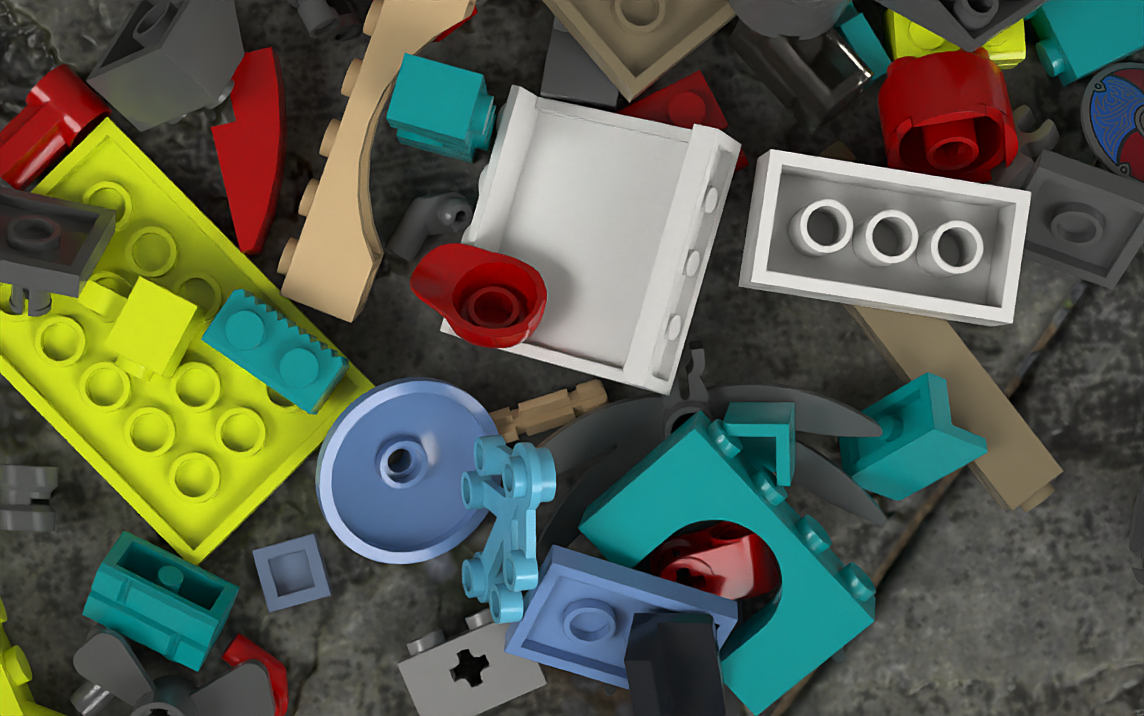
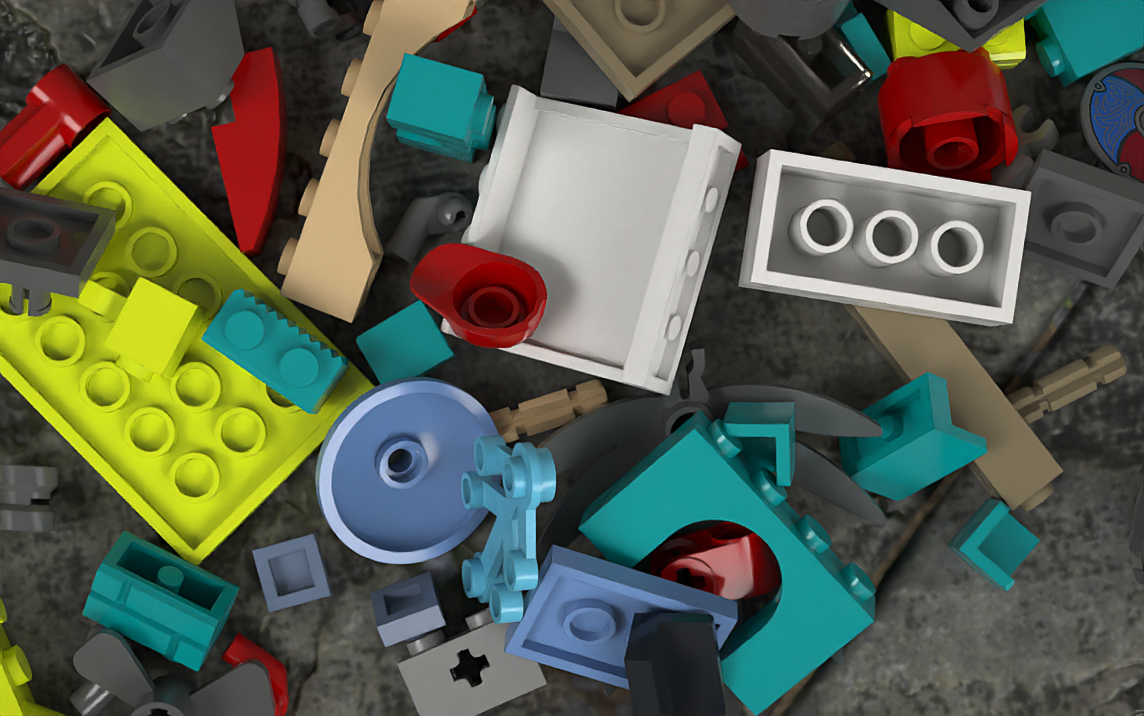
none -> teal panel [356,300,456,384]
none -> sand blue plate [370,571,446,647]
none -> teal panel [947,498,1040,592]
none -> dark tan axle [1006,345,1127,425]

